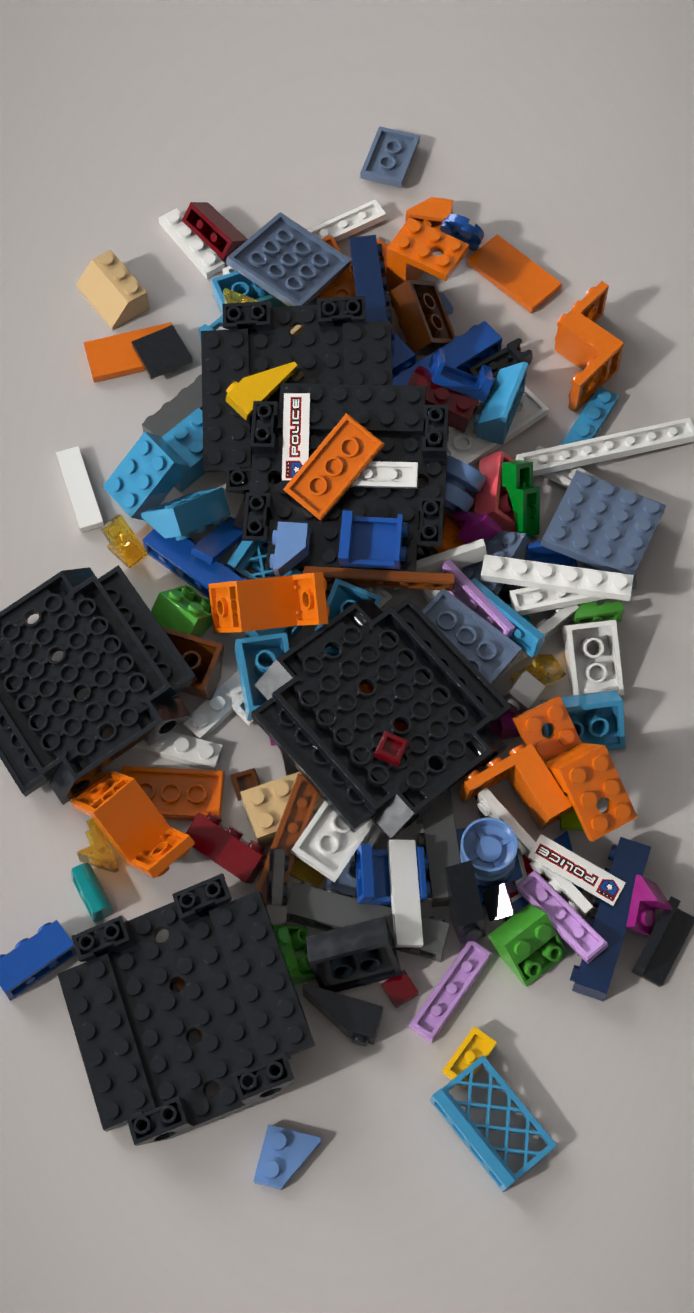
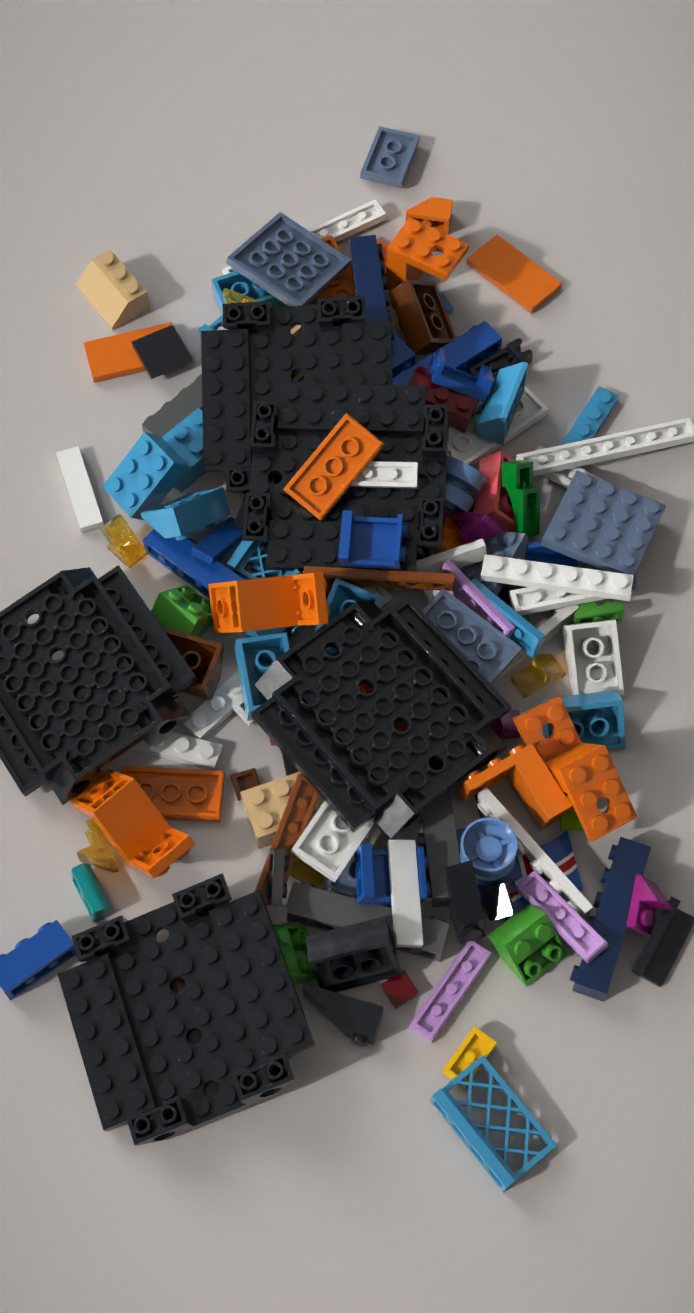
white plate [159,208,225,279] -> none
dark red brick [182,202,248,260] -> none
dark red brick [185,812,267,884] -> none
yellow slope [226,362,298,421] -> none
medium blue wing [253,1124,321,1190] -> none
medium blue slope [270,522,311,577] -> none
white sticker [282,393,310,480] -> none
dark red tile [374,731,409,767] -> none
blue plate [440,214,484,251] -> none
light grey brick [502,671,546,715] -> none
white sticker [528,834,626,906] -> none
orange bracket [554,281,624,413] -> none

